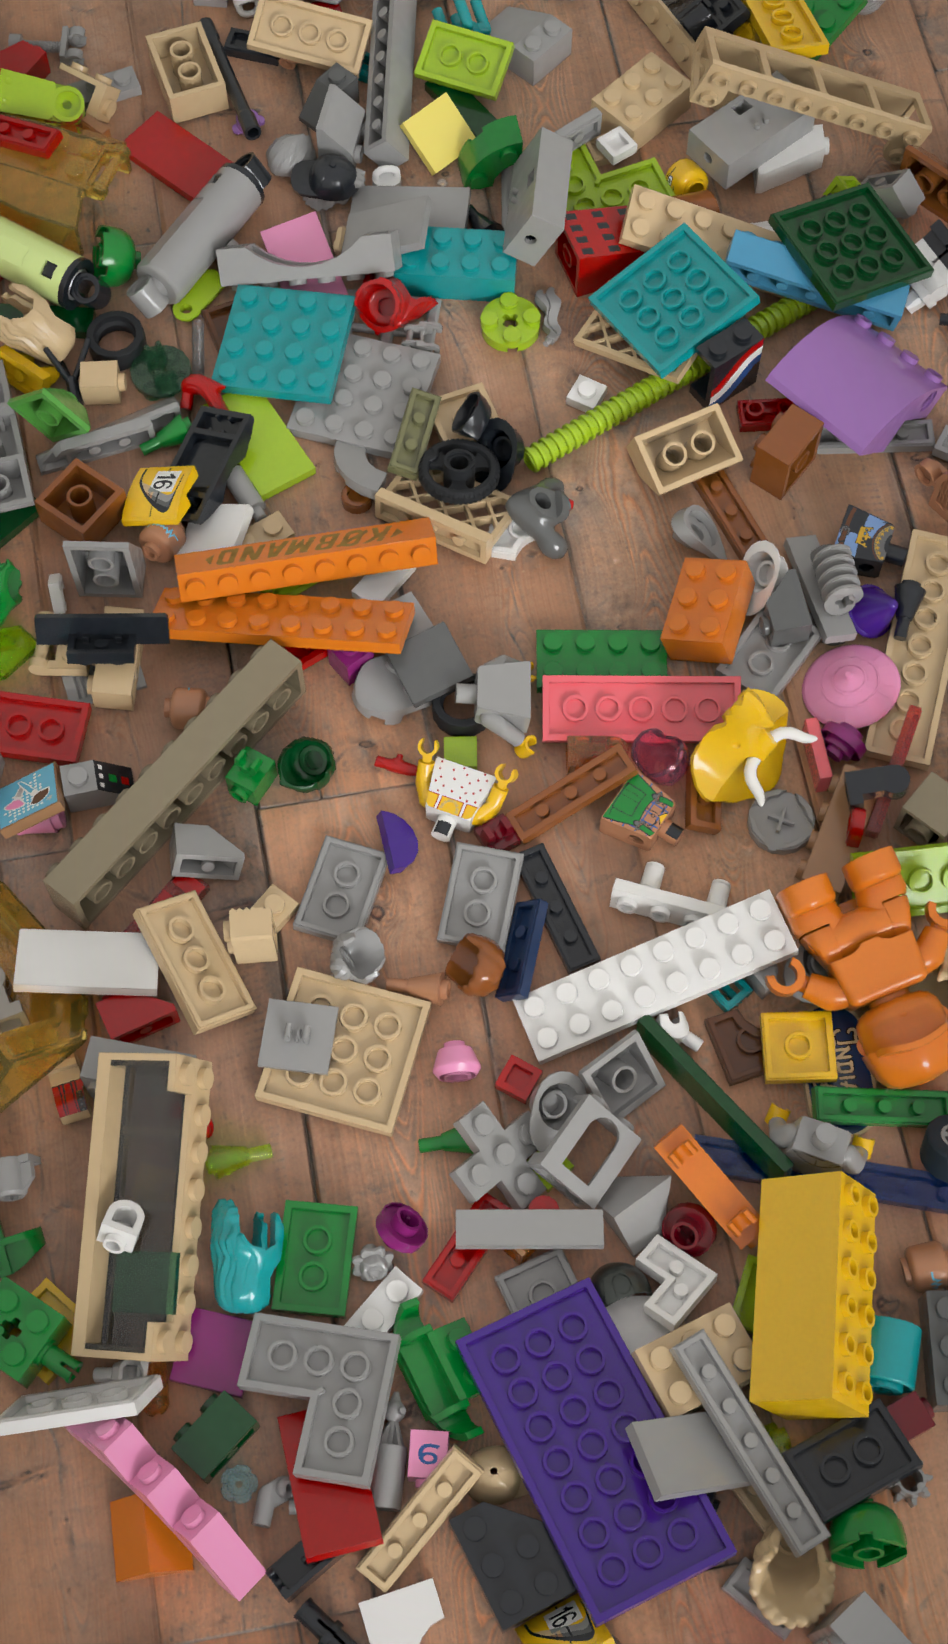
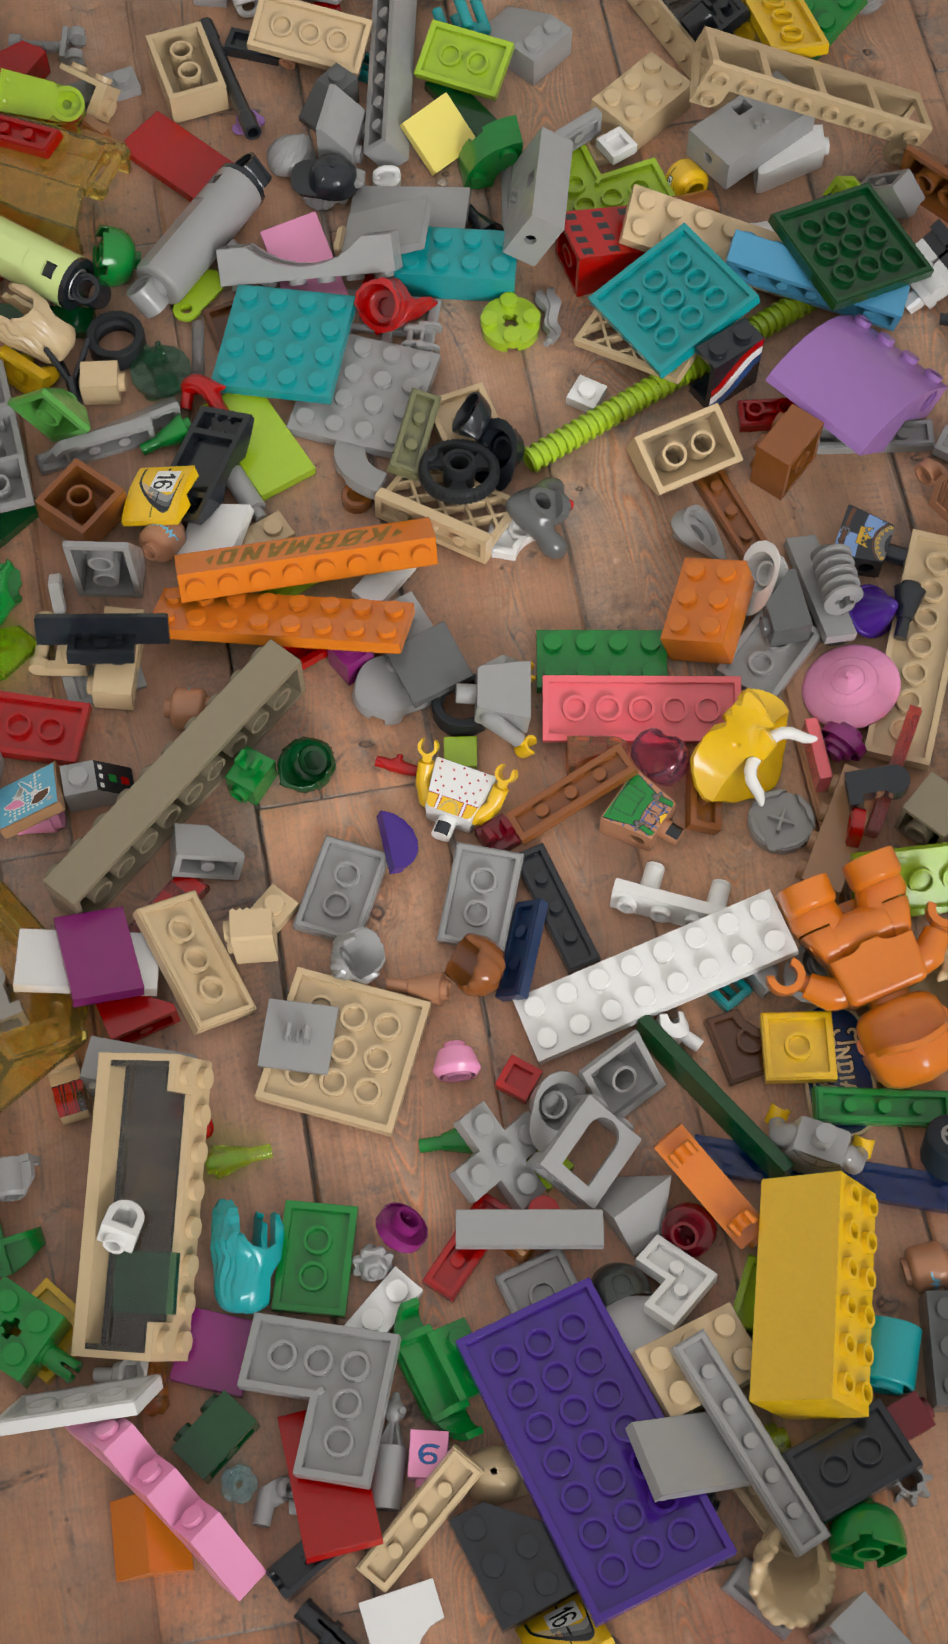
none -> magenta tile [54,906,144,1007]

